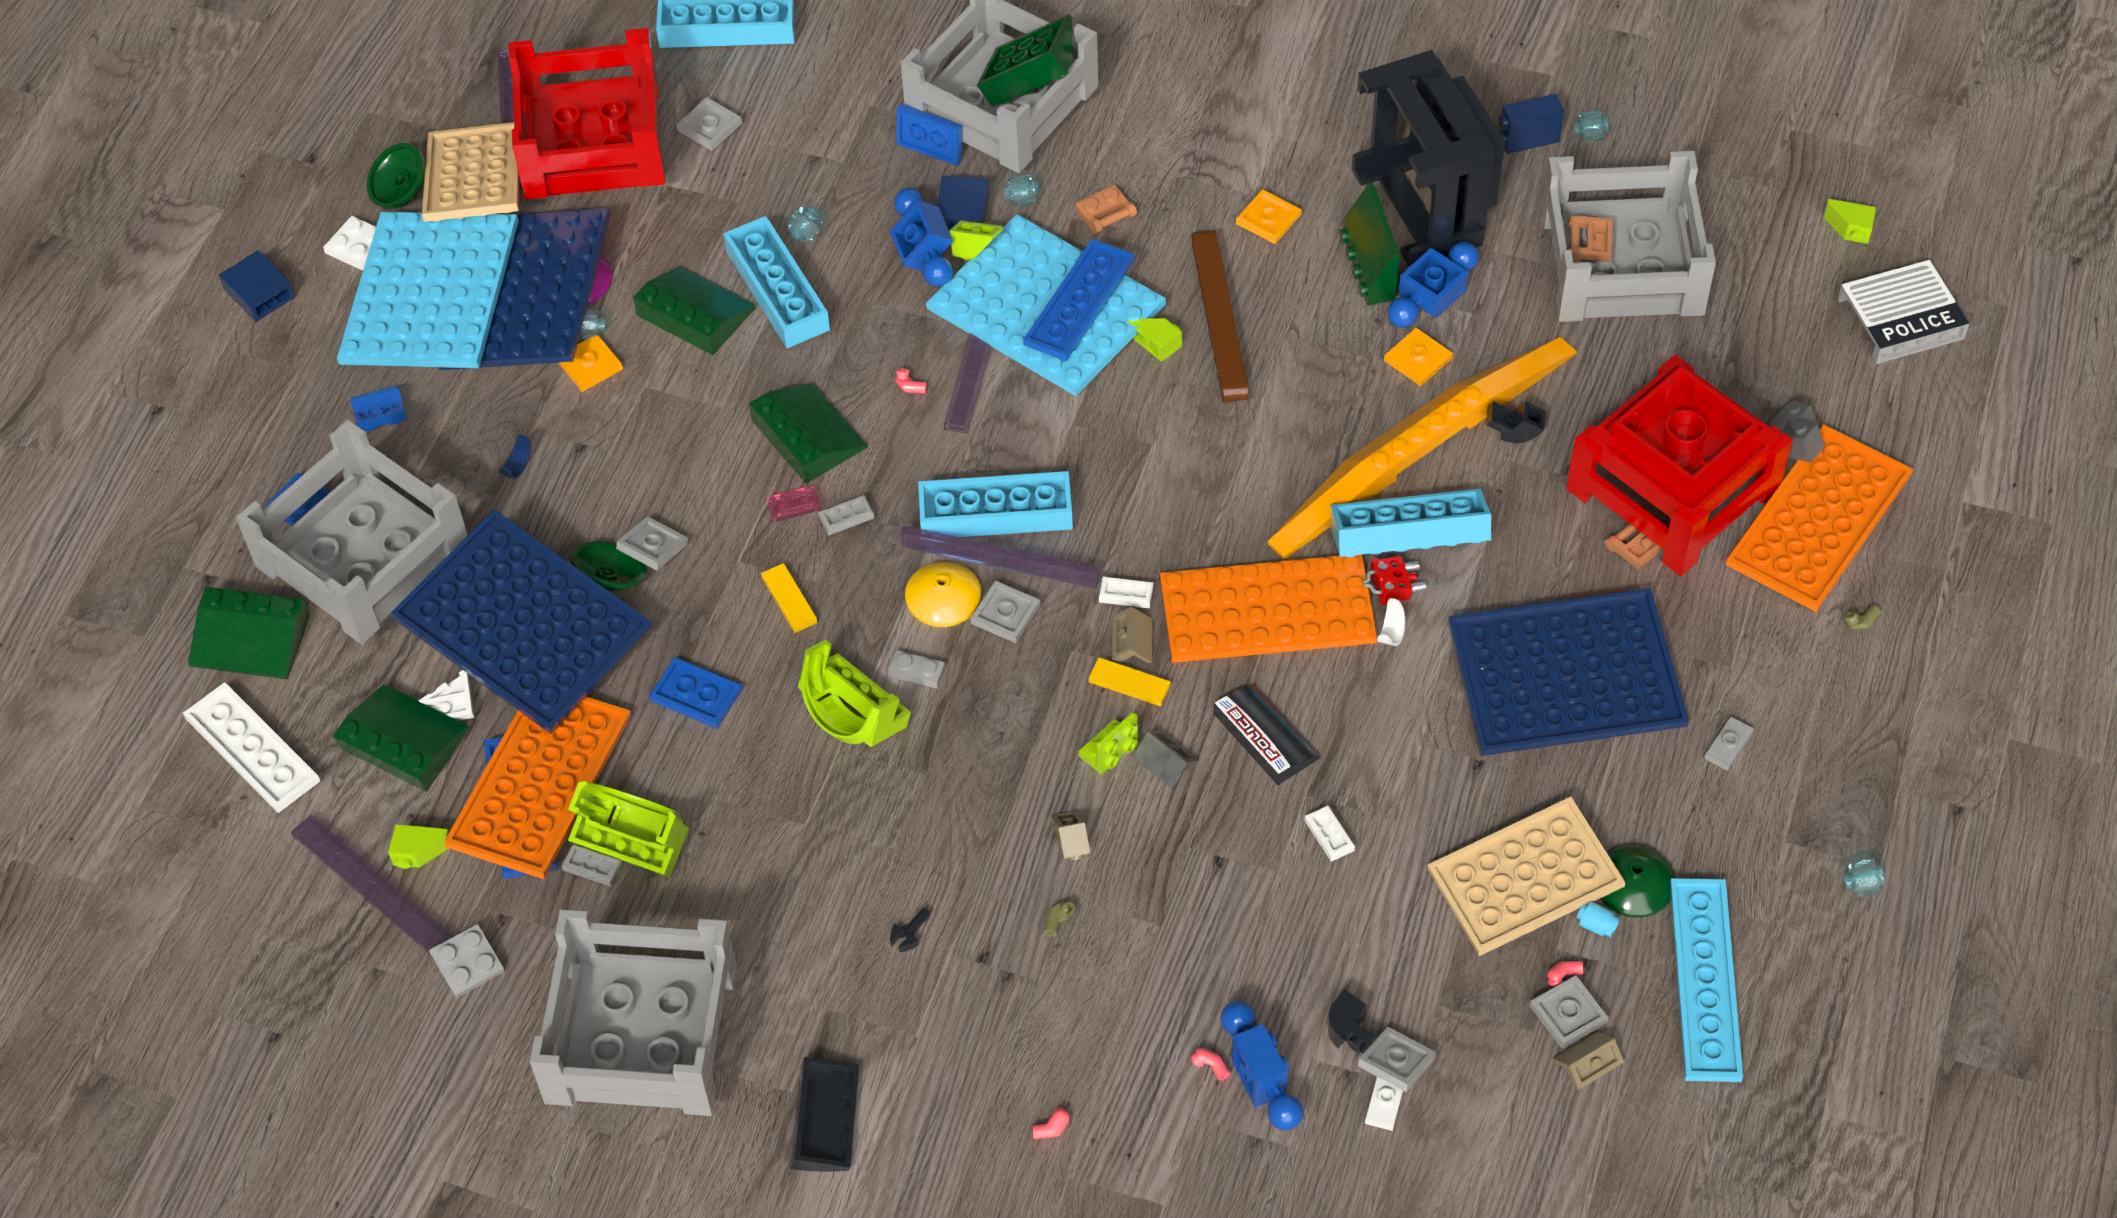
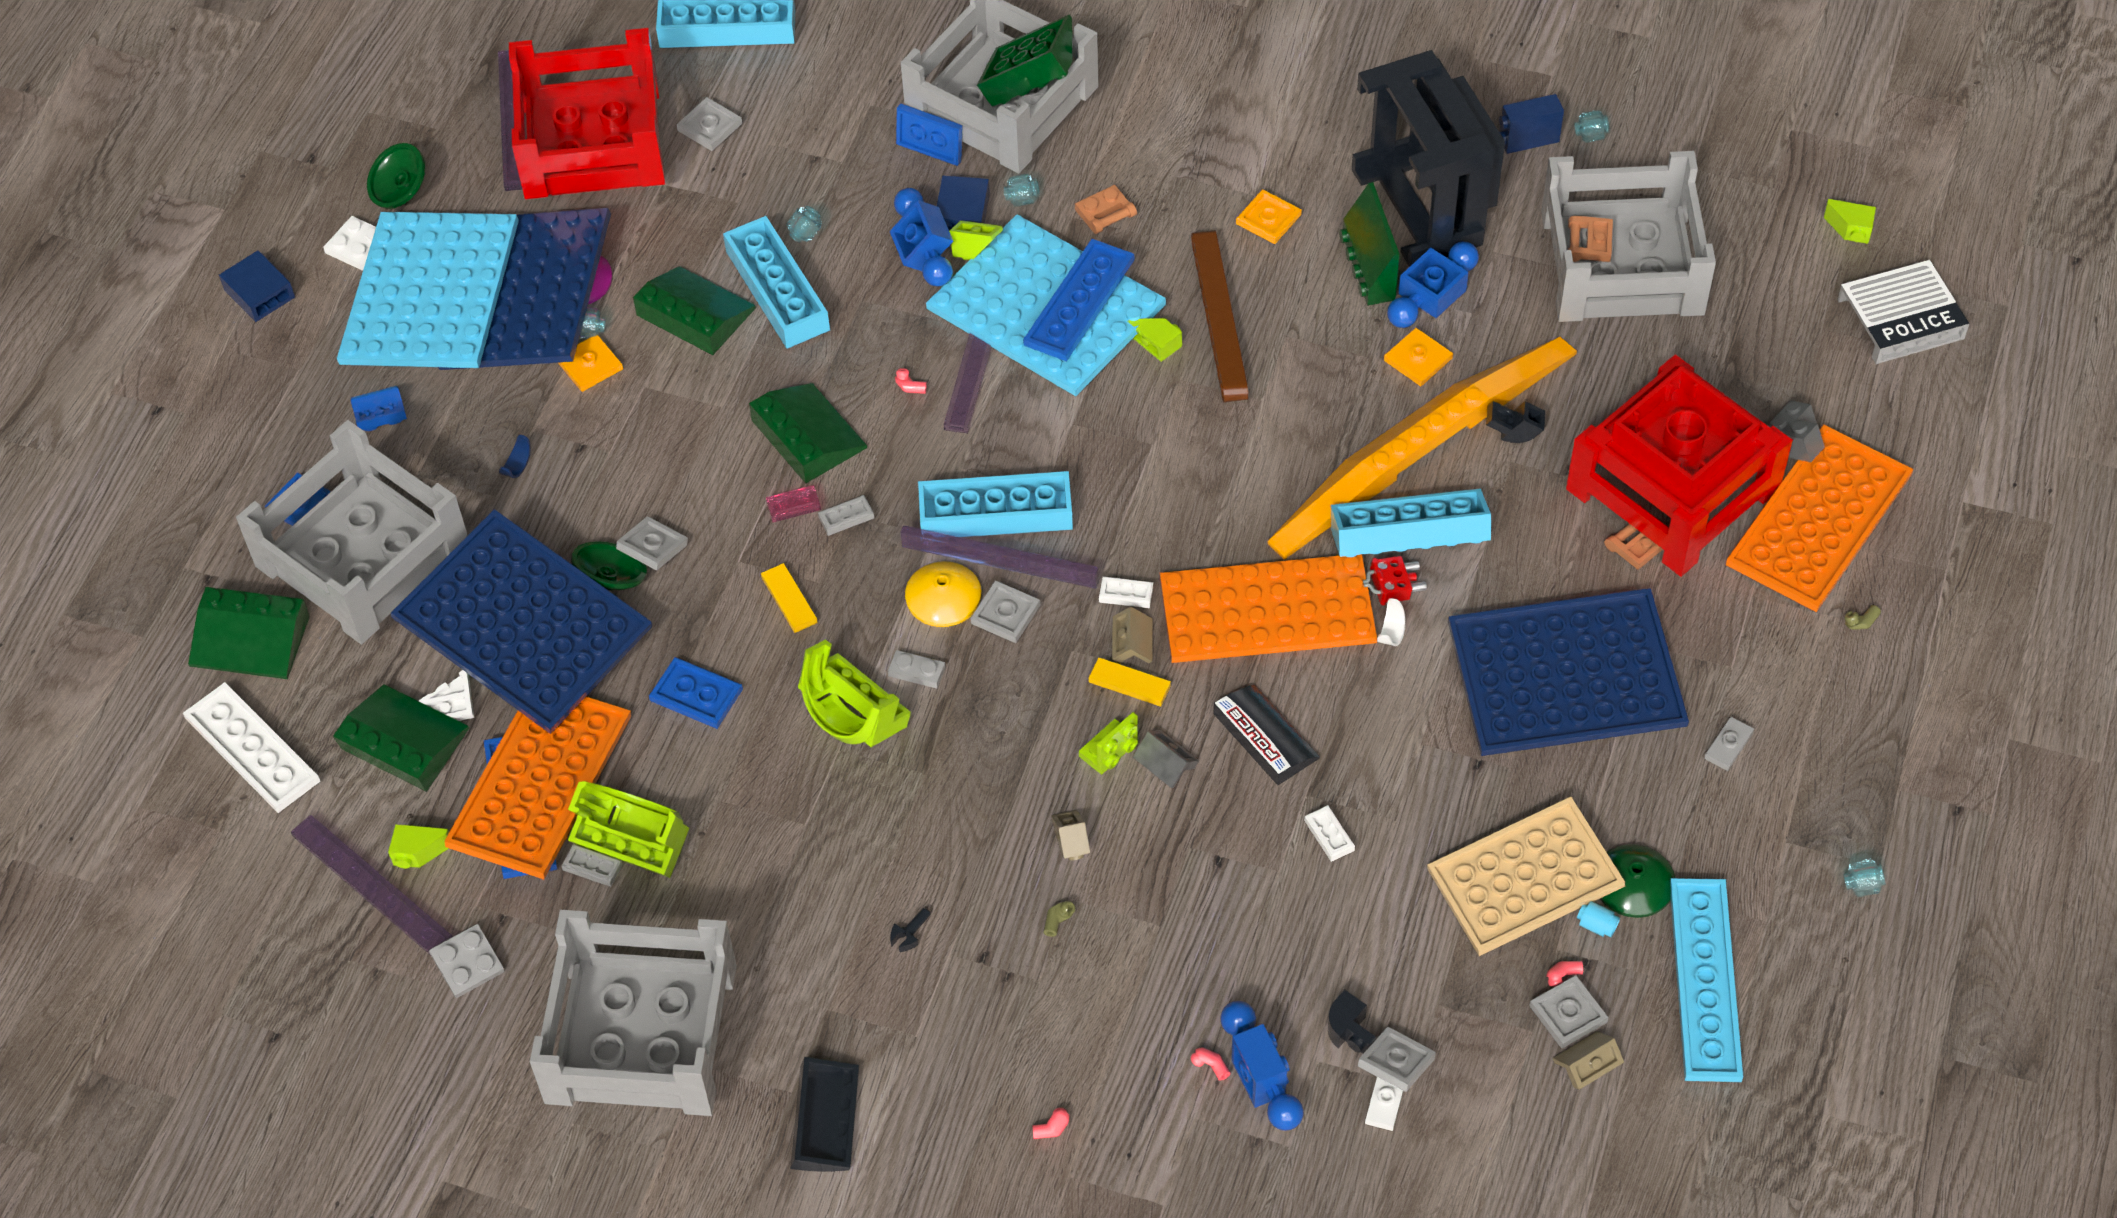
tan plate [422,122,520,222] -> none

